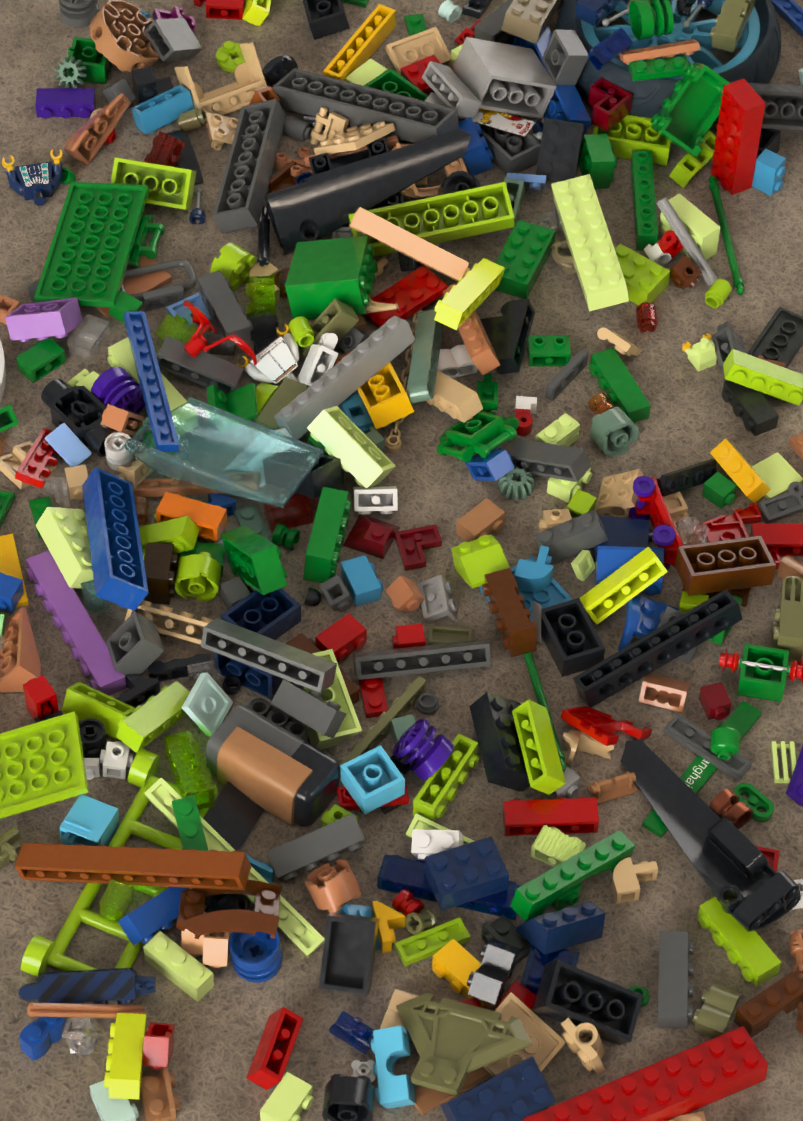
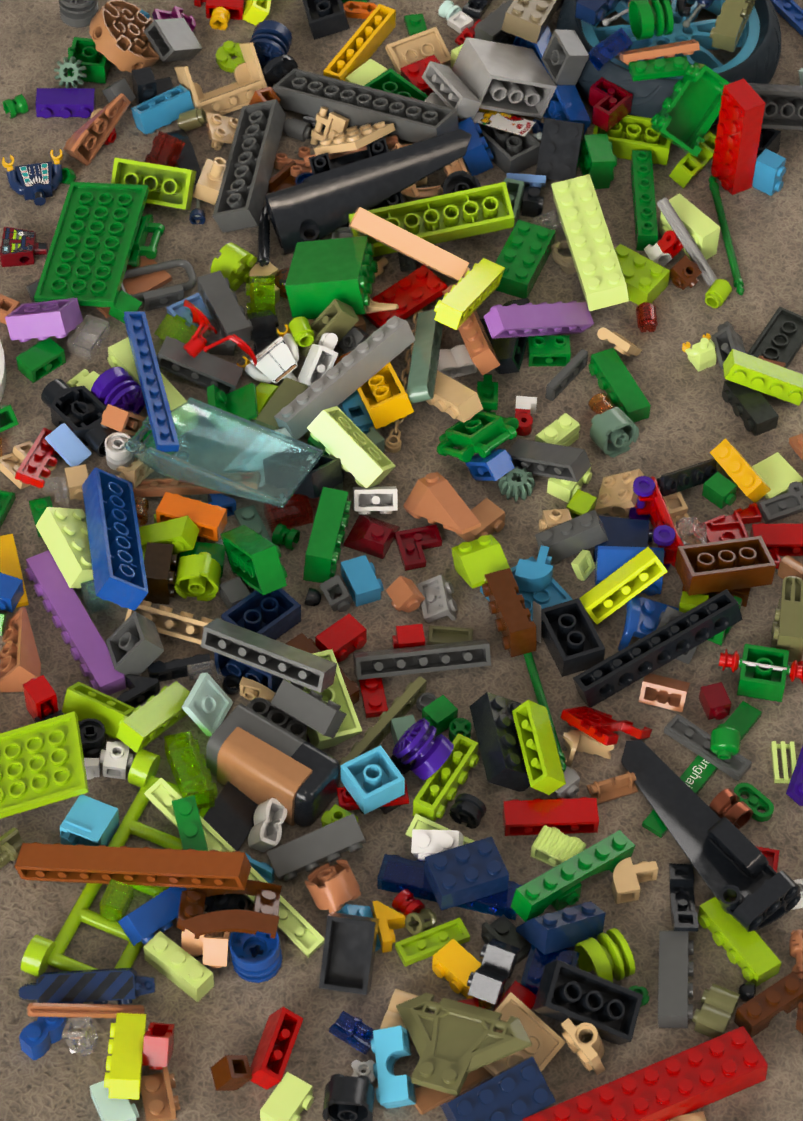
none -> torso [0,227,48,267]
none -> green wheel [3,94,29,119]
none -> tan brick [193,157,226,205]
none -> yellow wheel [209,7,230,30]
none -> reddish brown brick [211,1055,252,1091]
none -> tan slope [240,677,276,702]
none -> white brick [248,798,287,852]
none -> dark blue wheel [250,20,292,70]
none -> orange beam [344,1,377,19]
none -> nougat wedge [403,472,481,534]
none -> green brick [422,695,458,736]
none -> white plate [447,11,474,34]
none -> green wheel [448,718,472,742]
none -> black wheel [449,793,486,829]
none -> medium lavender brick [484,301,594,339]
none -> black brick [522,186,544,218]
none -> lime wheel [575,928,636,982]
none -> black slope [669,863,699,932]
none -> black hinge [738,982,756,1002]

